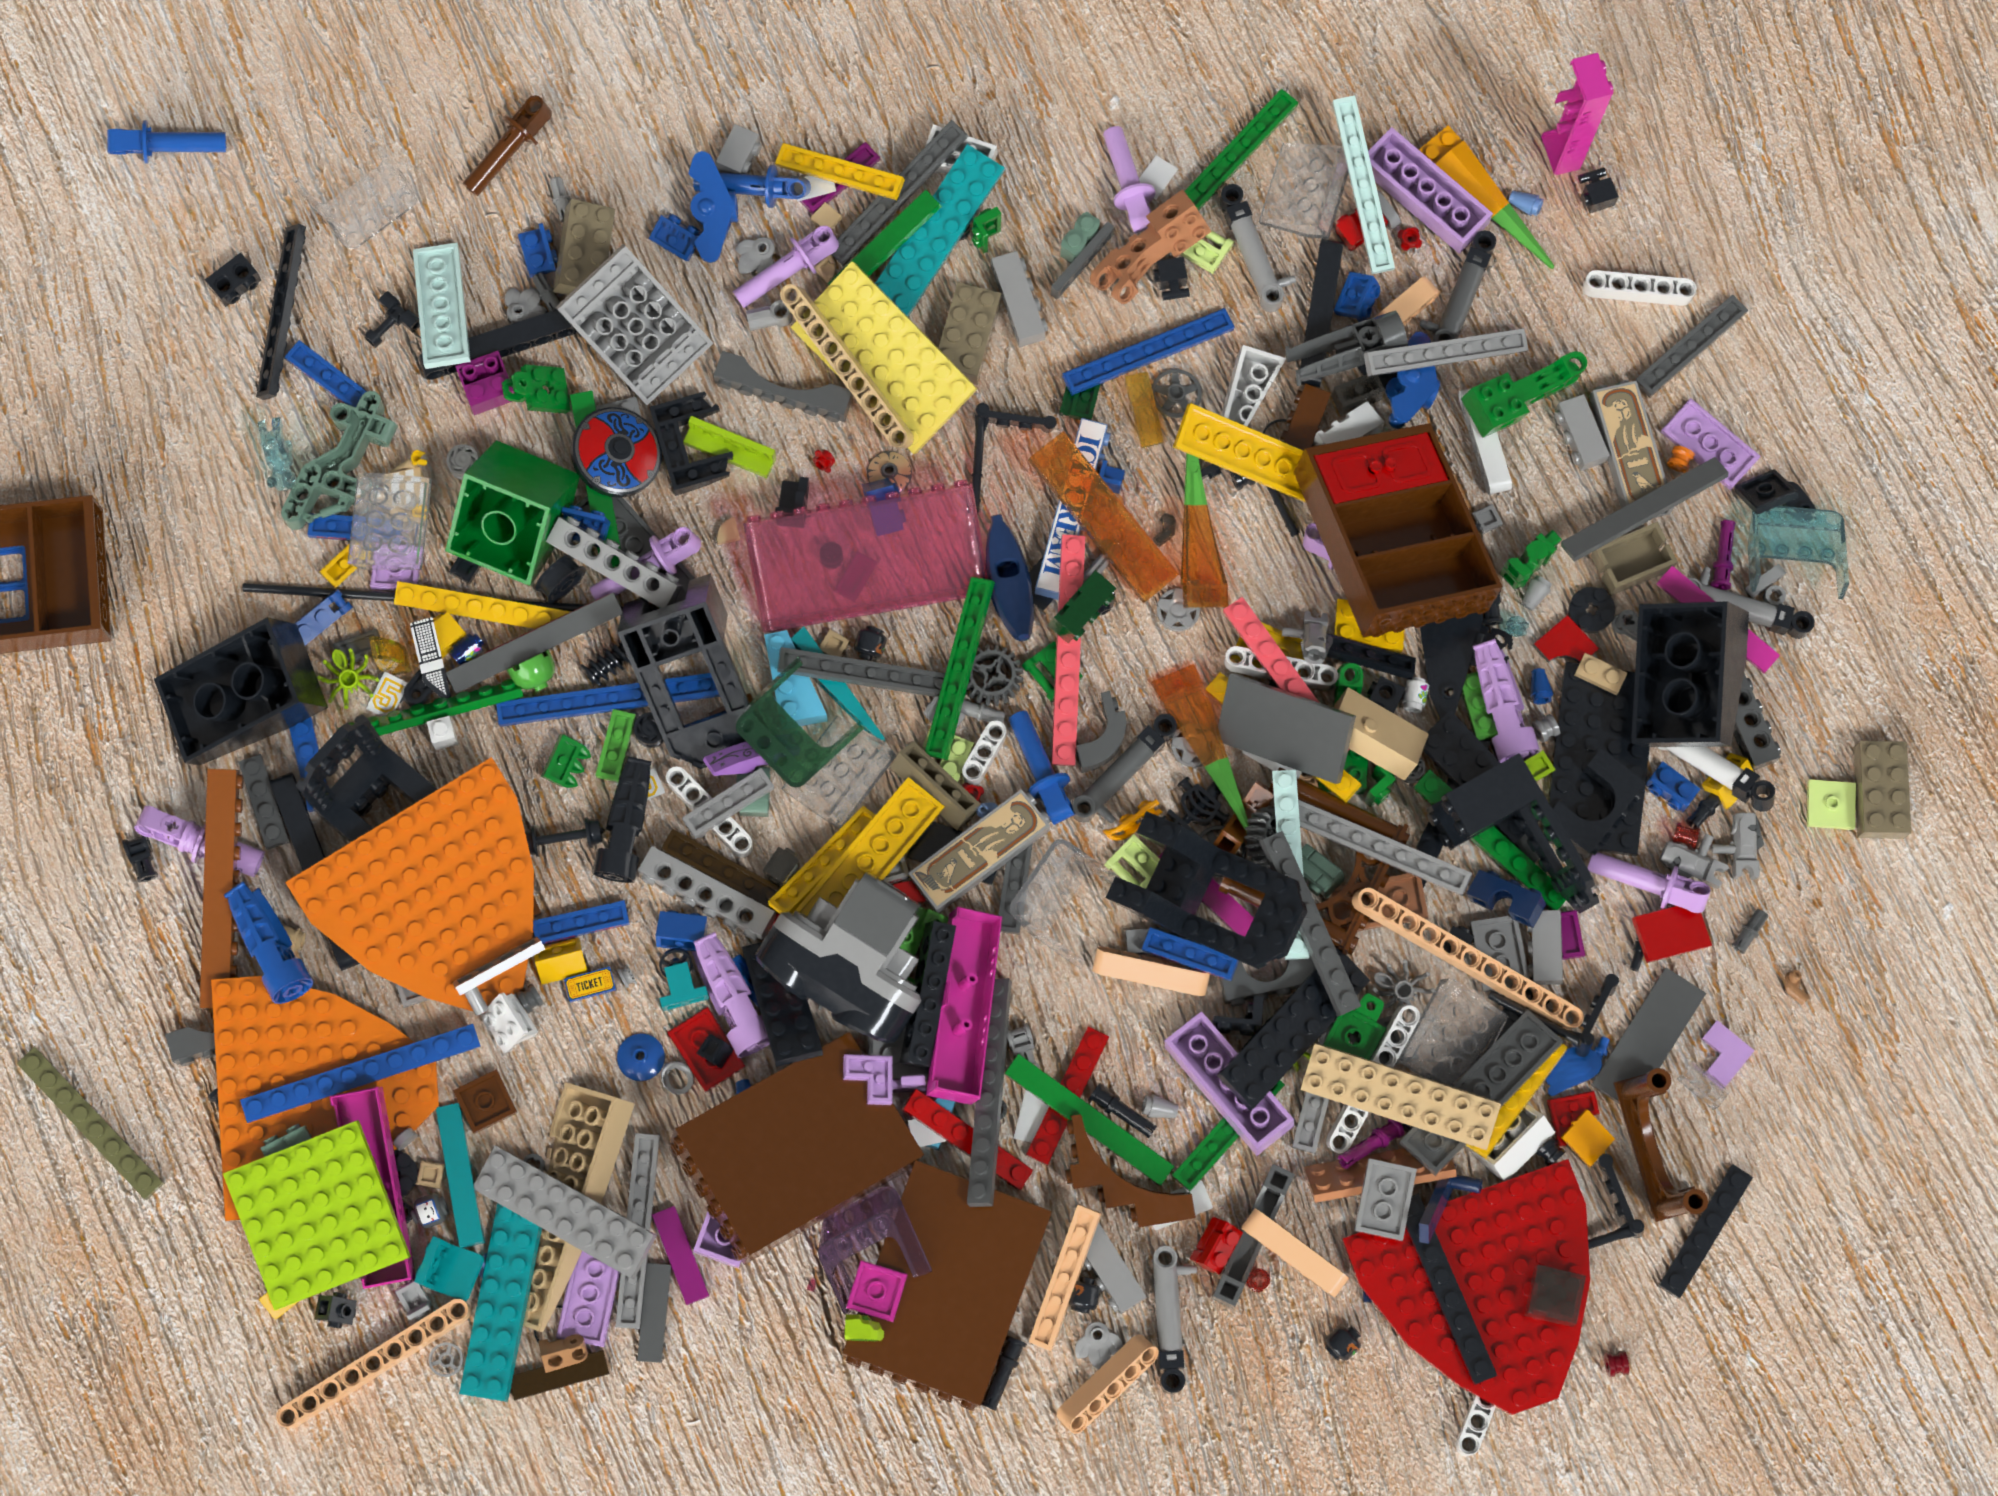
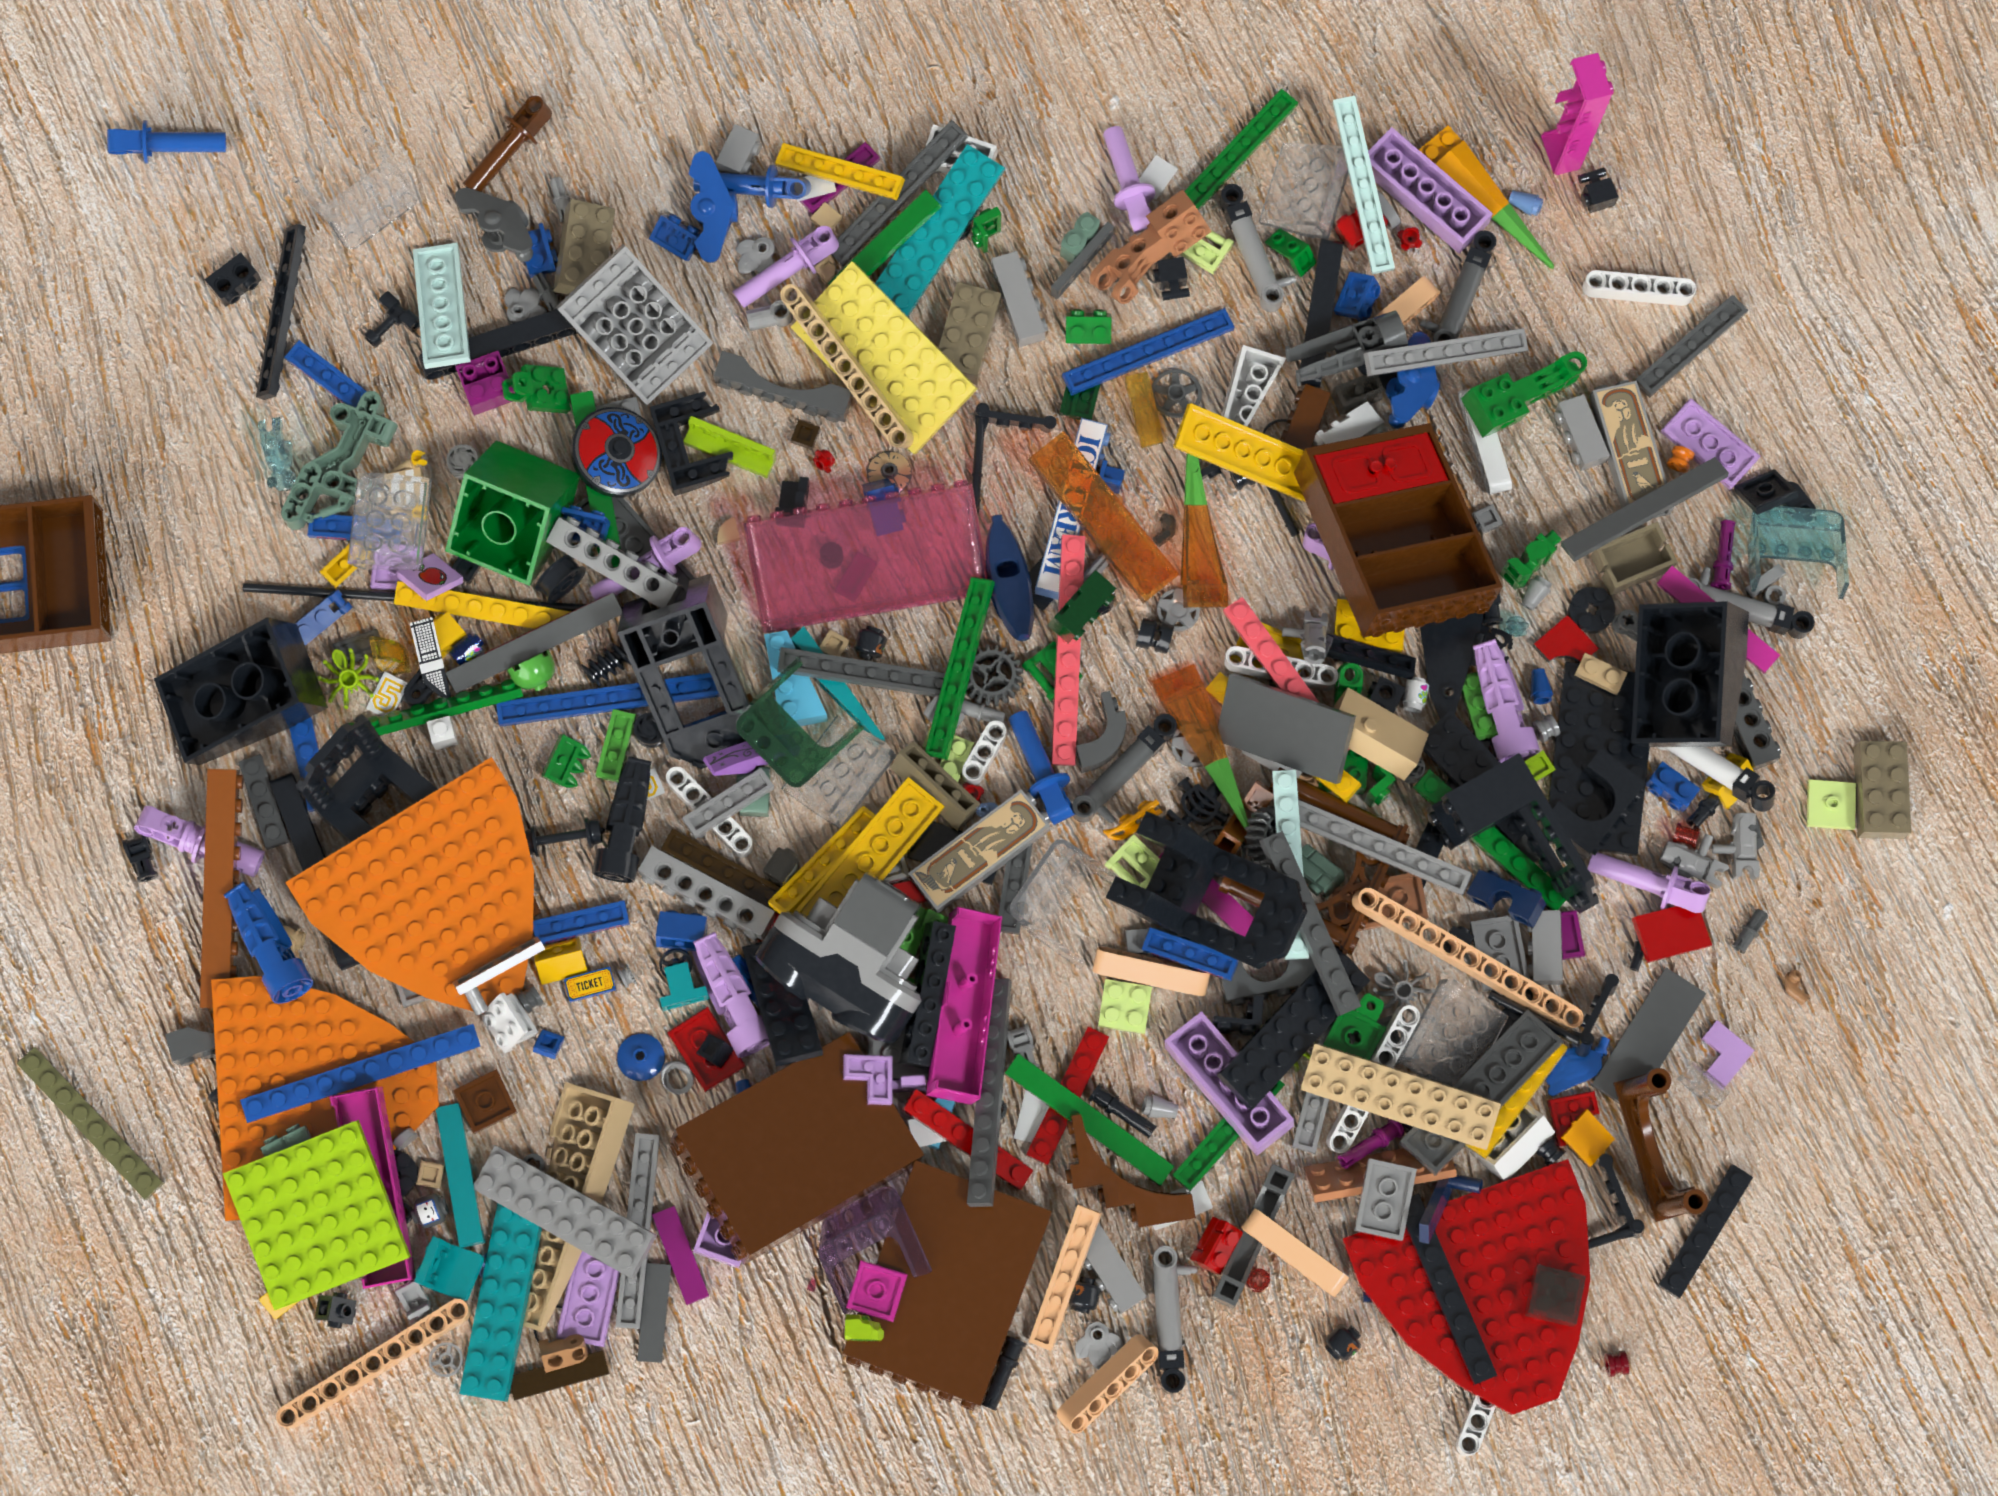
none -> lavender tile [397,553,463,601]
none -> dark grey piece [455,188,533,262]
none -> blue tile [533,1029,564,1060]
none -> dark brown plate [791,420,820,450]
none -> green bracket [1065,309,1112,344]
none -> yellowish green plate [1098,979,1152,1034]
none -> black wheel [1136,617,1175,654]
none -> green bracket [1265,228,1317,277]

